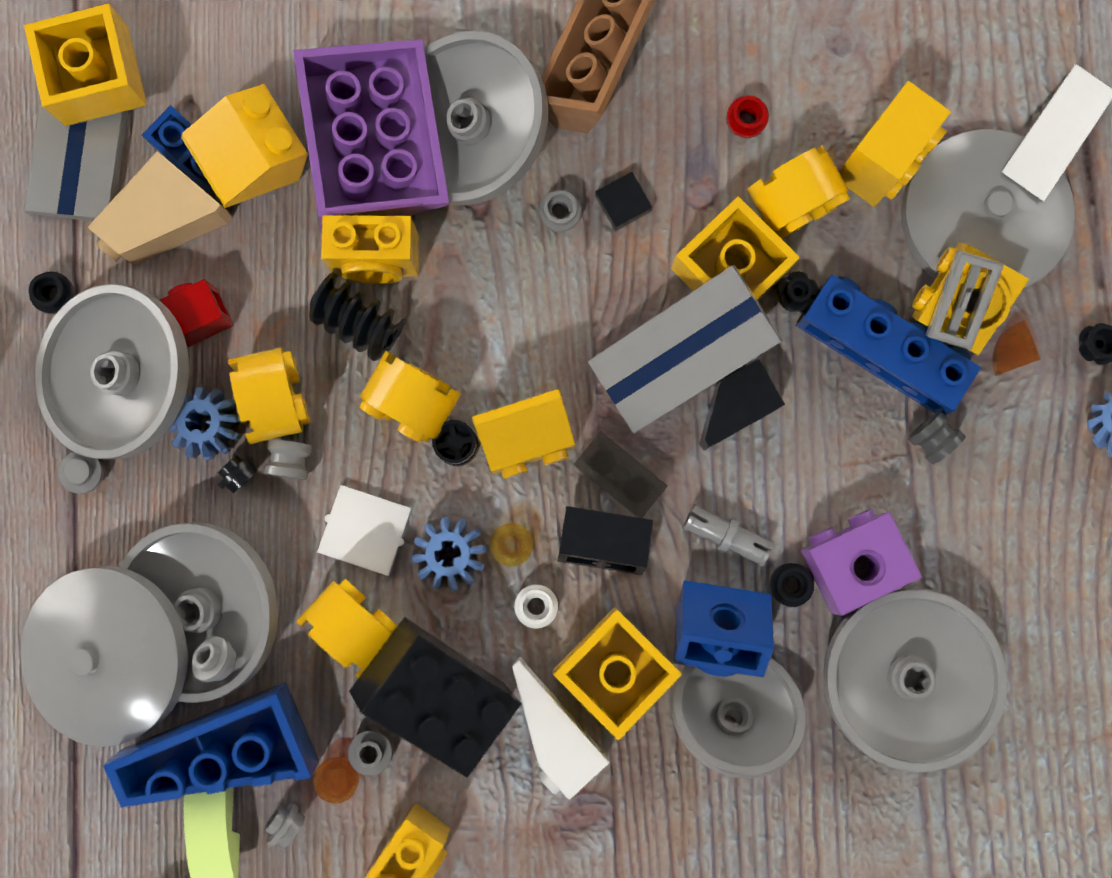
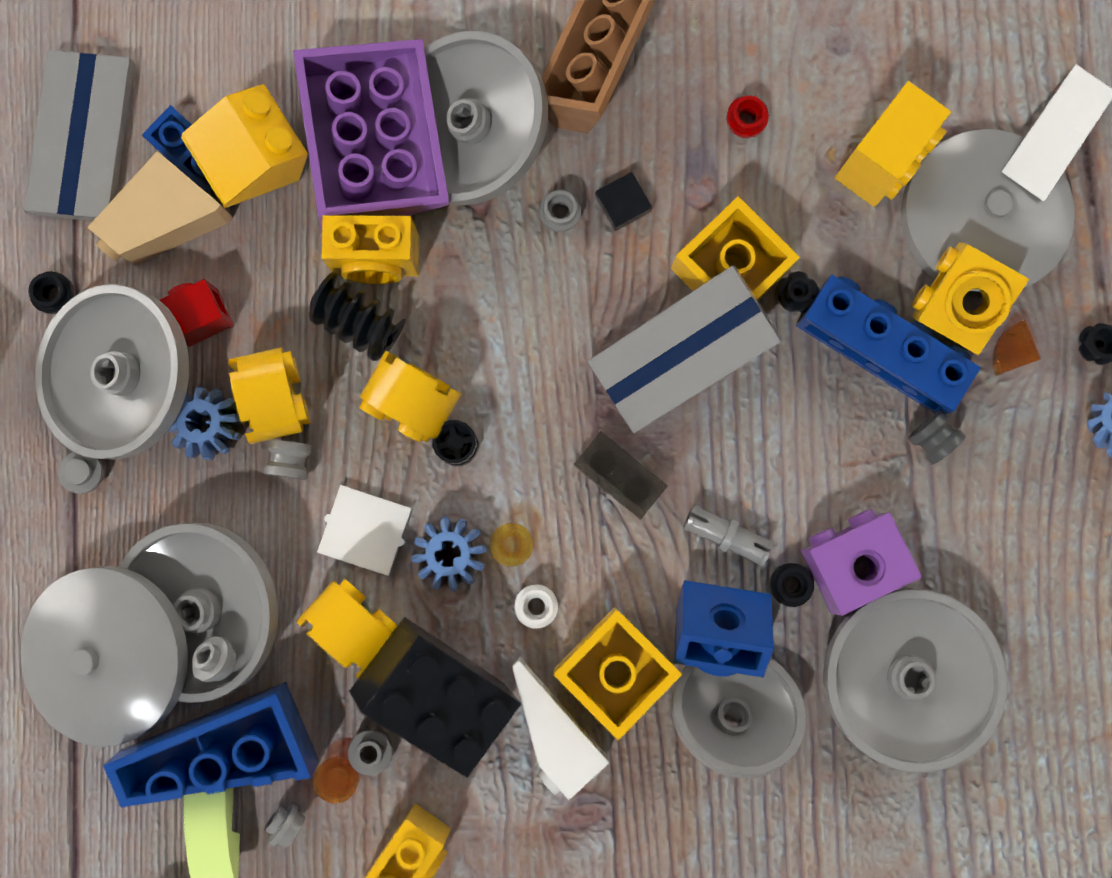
yellow brick [24,3,147,126] -> none
black plate [217,454,259,494] -> none
yellow slope [472,389,575,479] -> none
black hinge [558,506,653,575] -> none
black slope [699,359,785,451] -> none
yellow brick [747,145,850,239] -> none
light grey tile [925,250,1004,350] -> none

